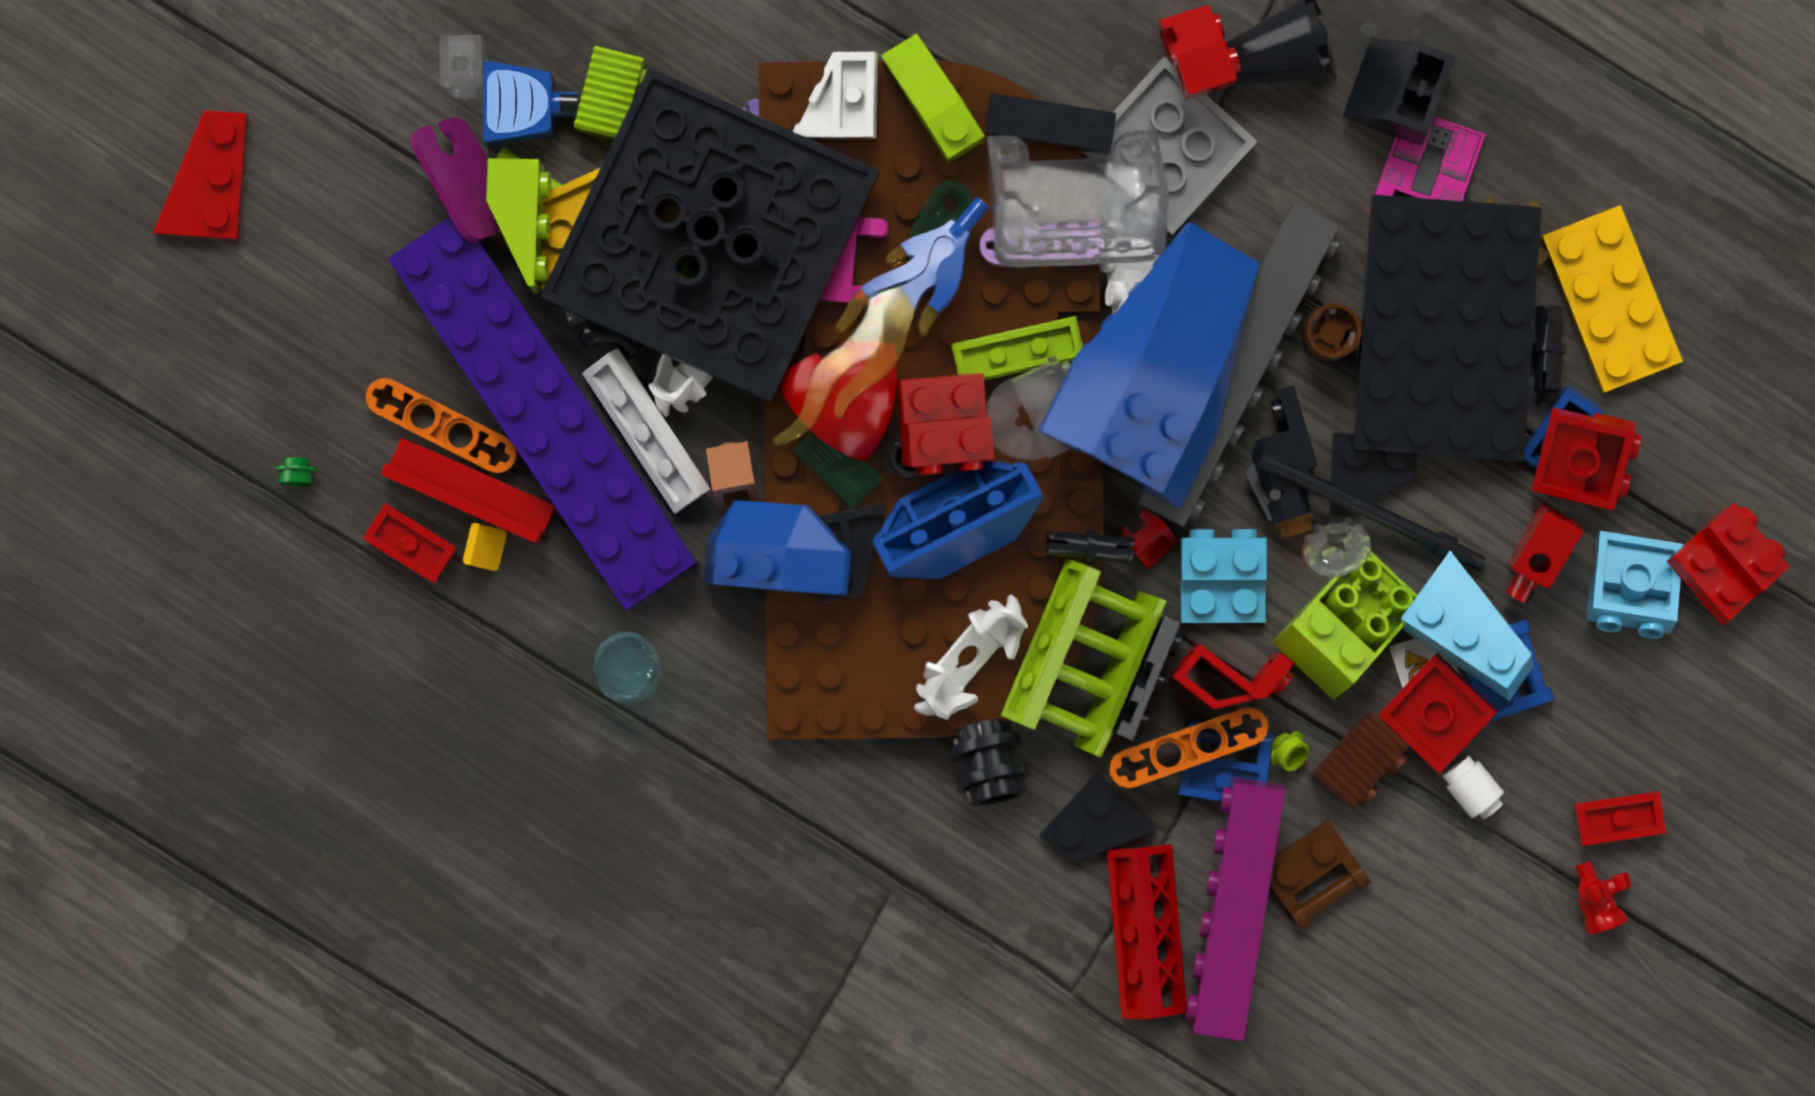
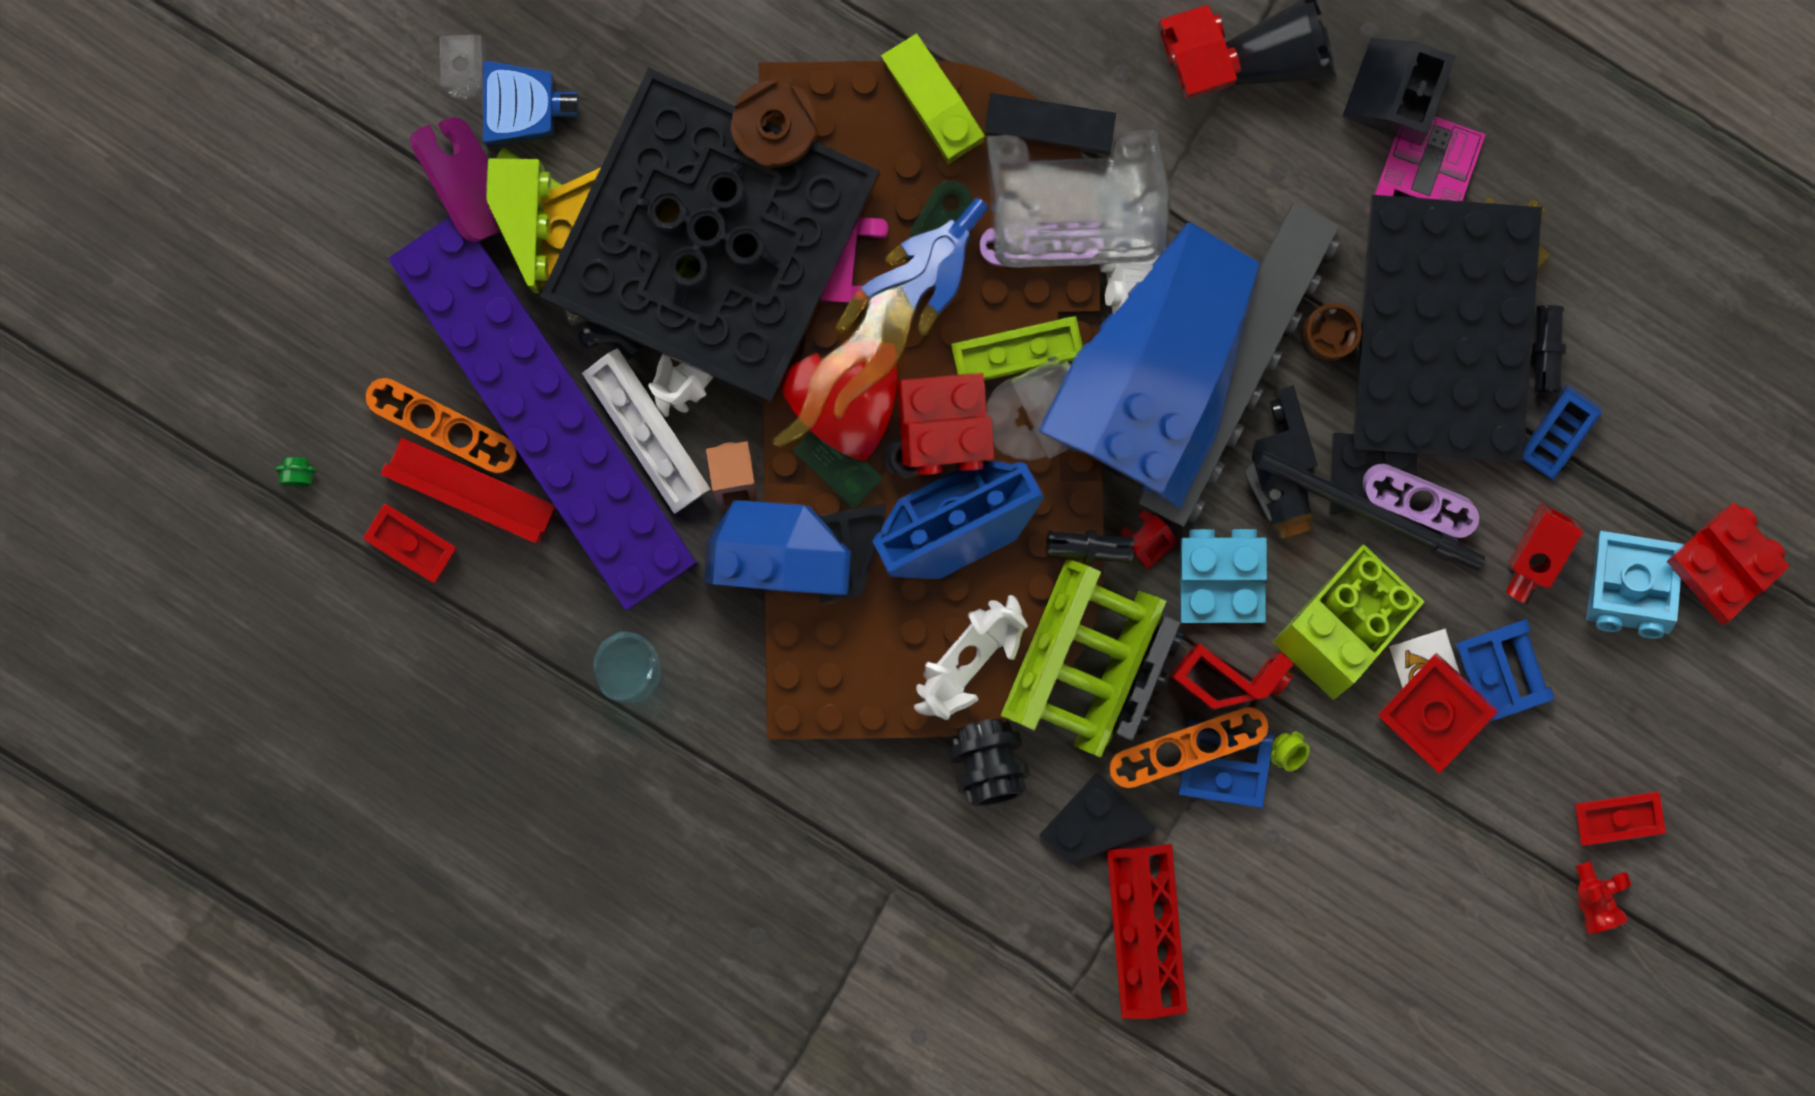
red wing [153,110,248,240] -> none
yellow slope [463,523,507,571] -> none
lime brick [574,46,647,141] -> none
white wing [793,52,878,139] -> none
light grey plate [1080,56,1258,236] -> none
magenta brick [1185,777,1285,1041] -> none
reddish brown plate [1270,819,1371,931] -> none
clear gear [1303,516,1371,577] -> none
copper brick [1311,711,1409,809] -> none
medium azure wedge [1401,551,1534,701] -> none
white brick [1442,755,1504,820] -> none
red plate [1531,407,1642,511] -> none
yellow plate [1540,205,1683,393] -> none
none -> reddish brown plate [731,81,817,169]
none -> lavender beam [1362,464,1479,538]

